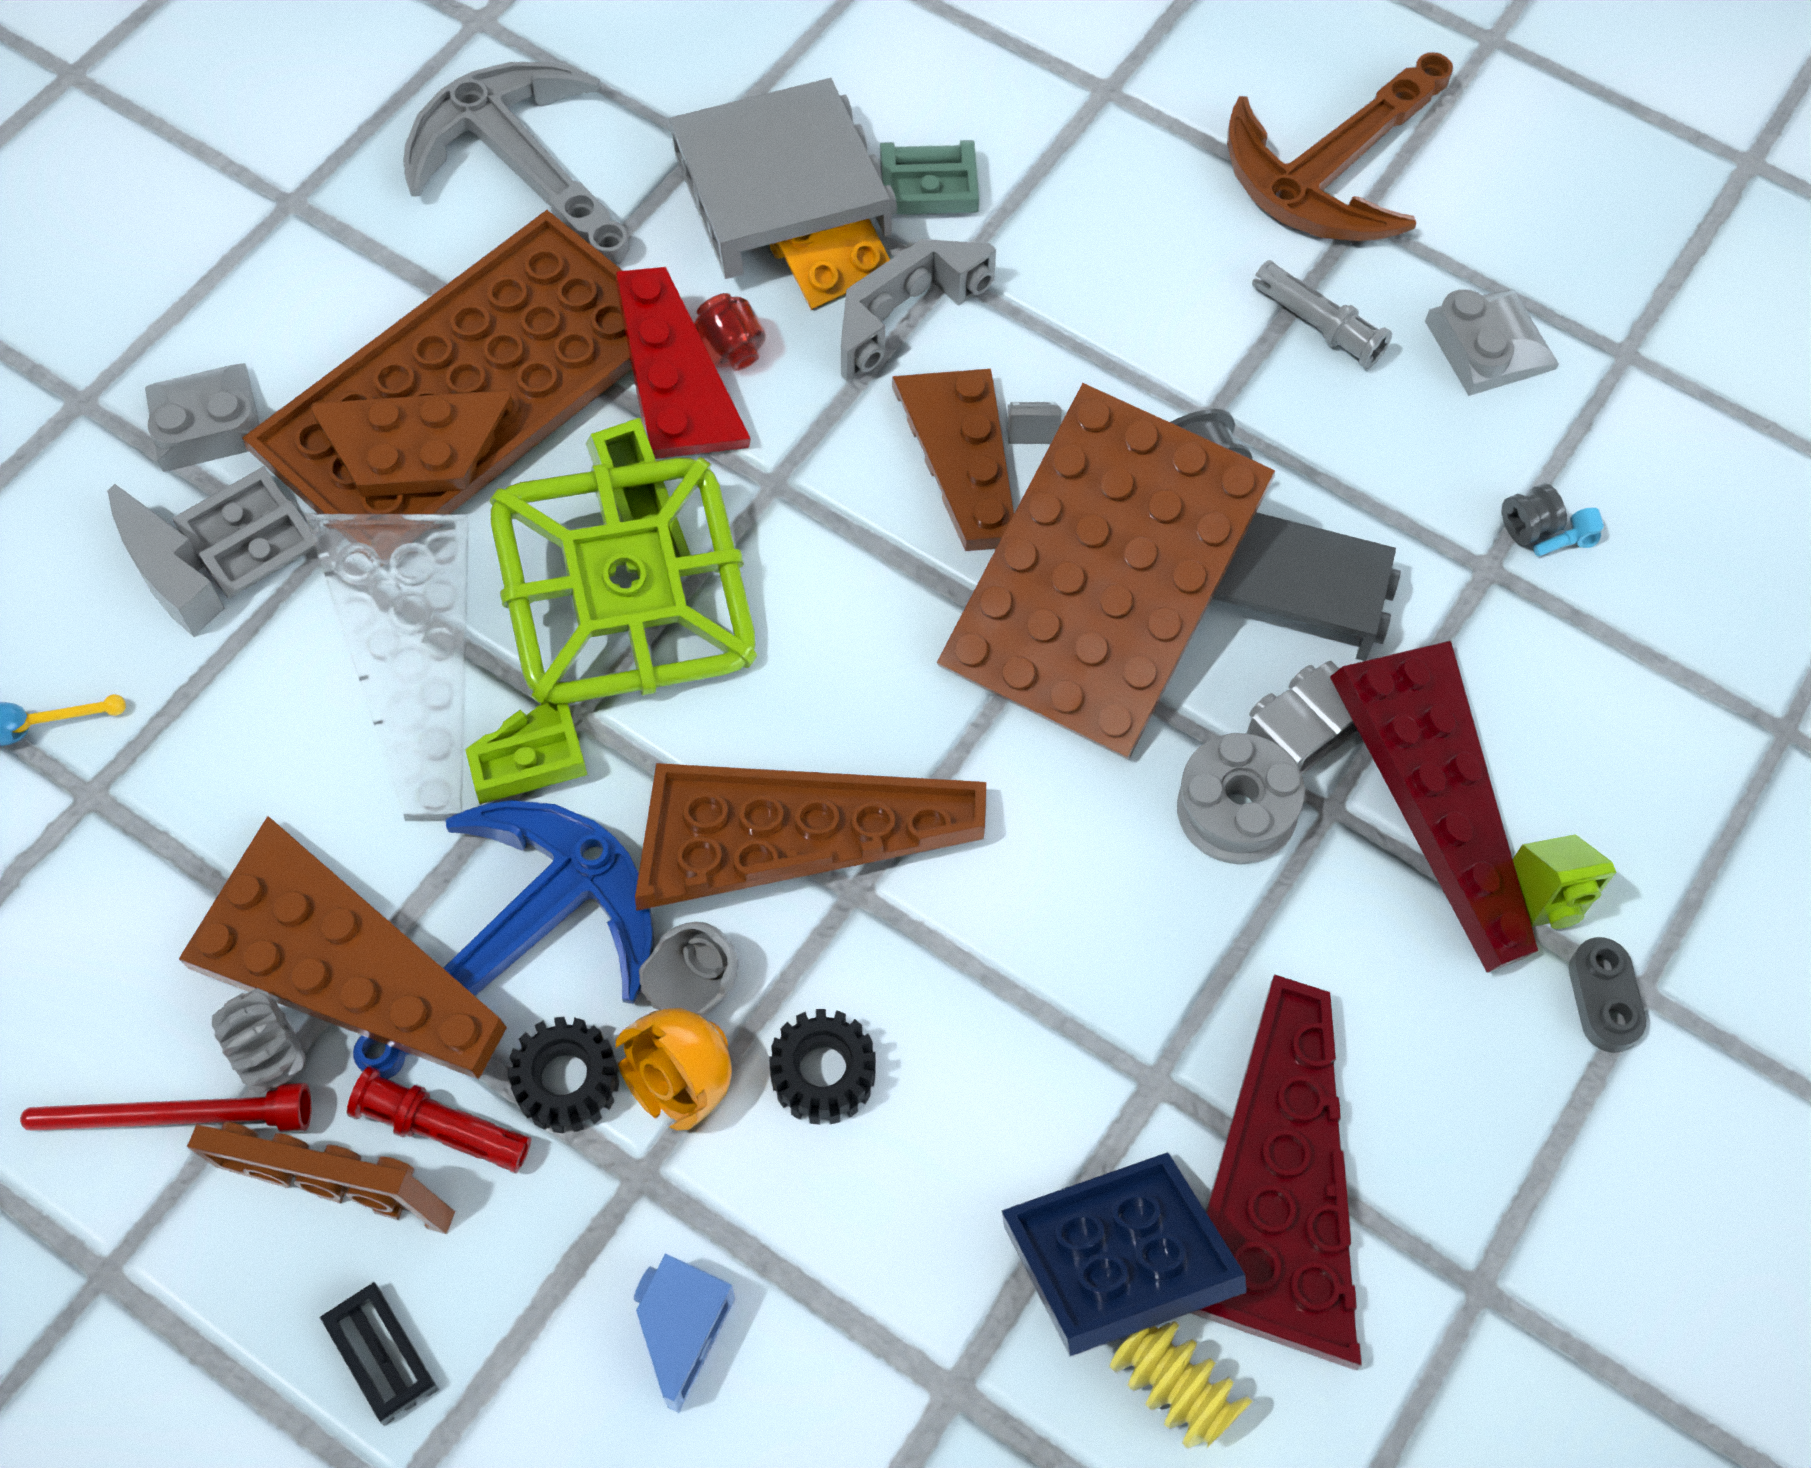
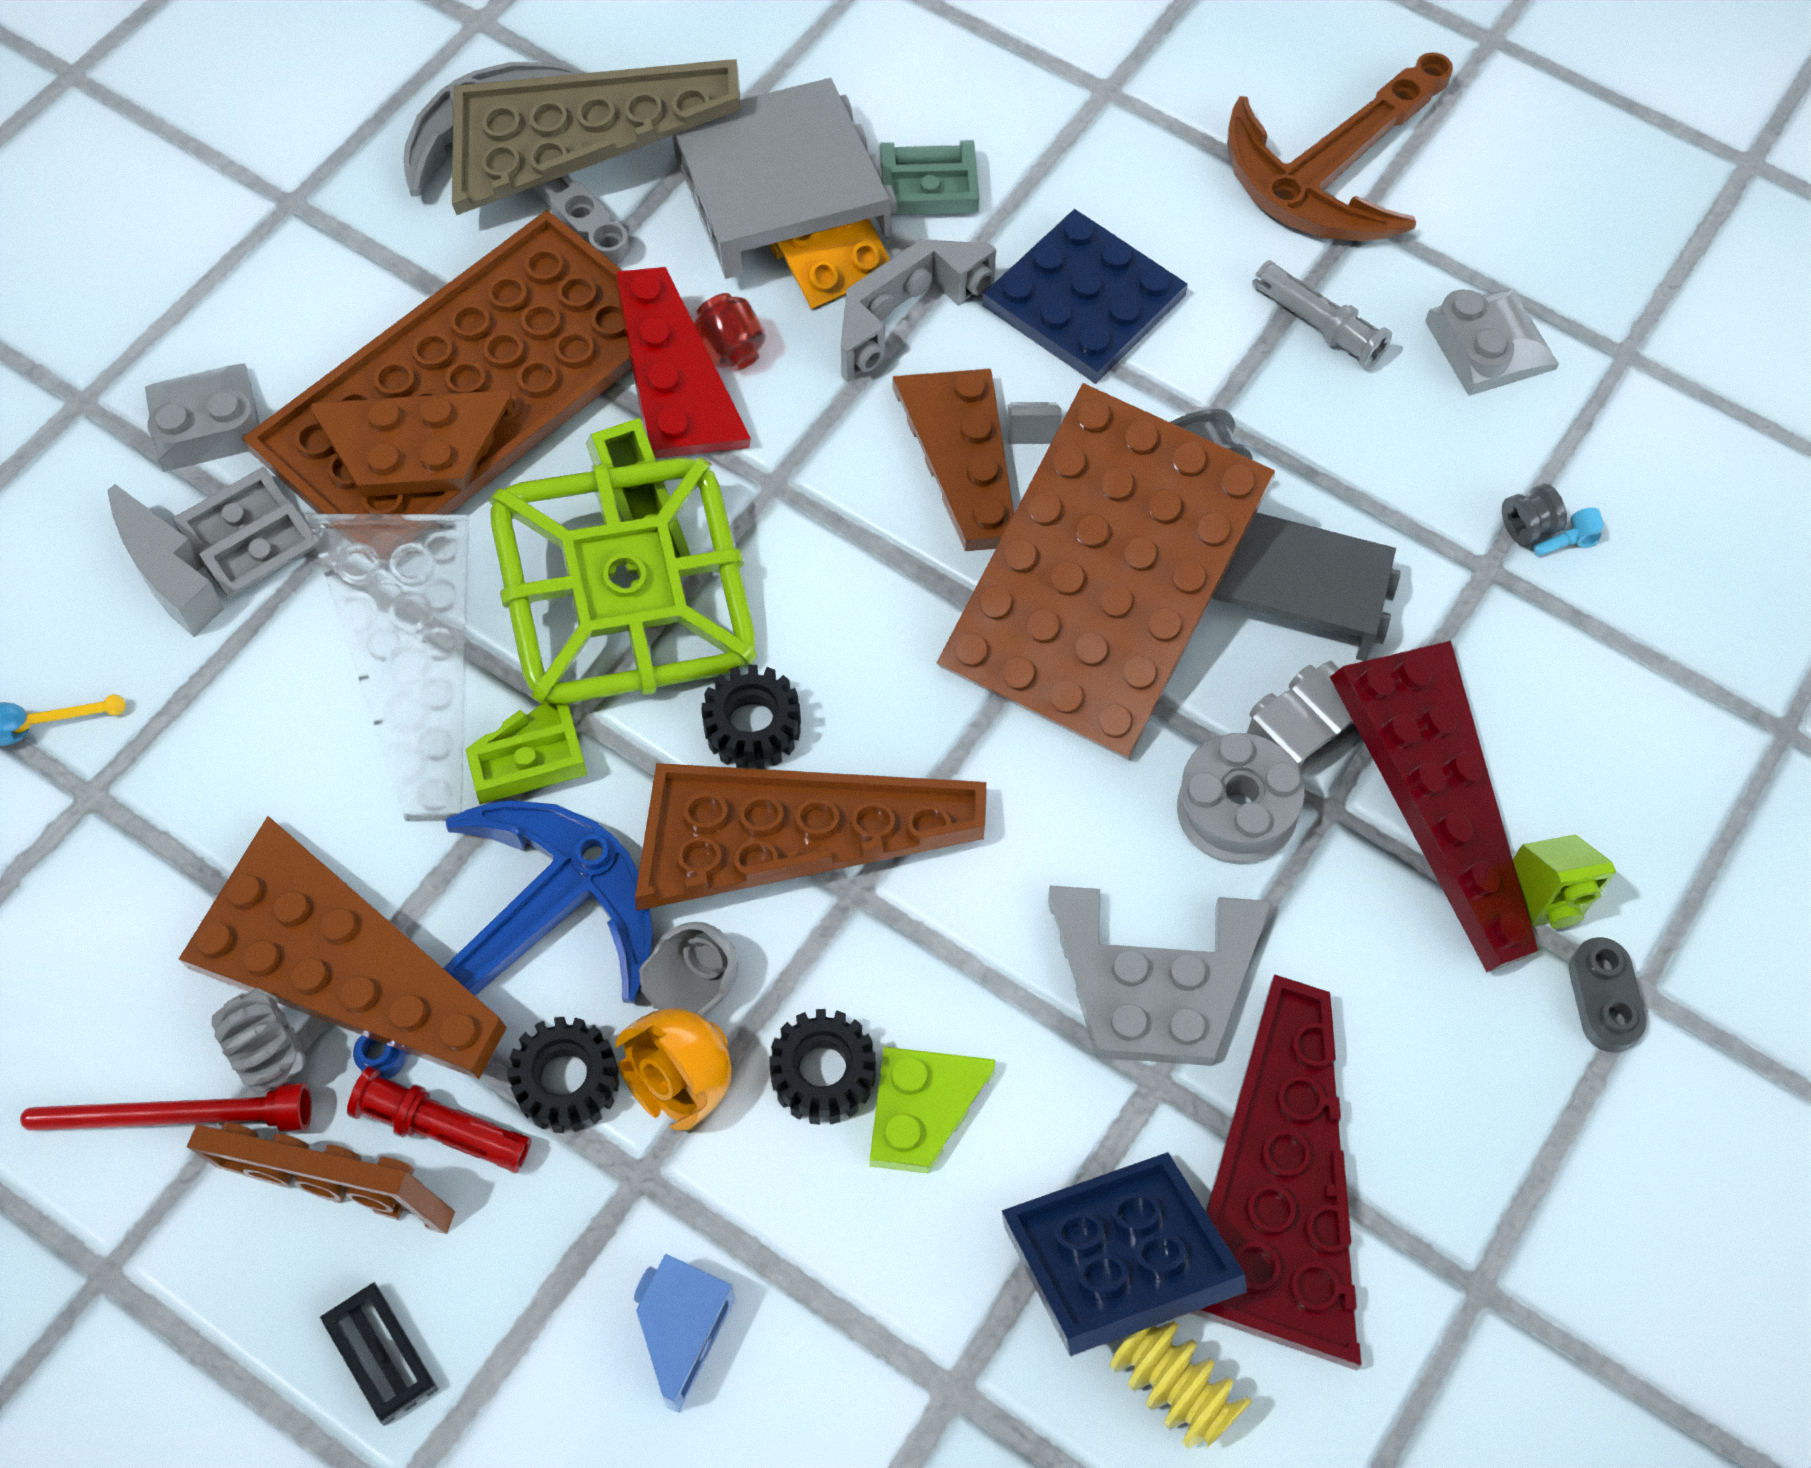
none -> dark tan wing [452,59,741,215]
none -> black tyre [701,665,801,769]
none -> lime wing [869,1047,996,1174]
none -> dark blue plate [982,208,1188,384]
none -> light grey wing [1048,885,1270,1066]

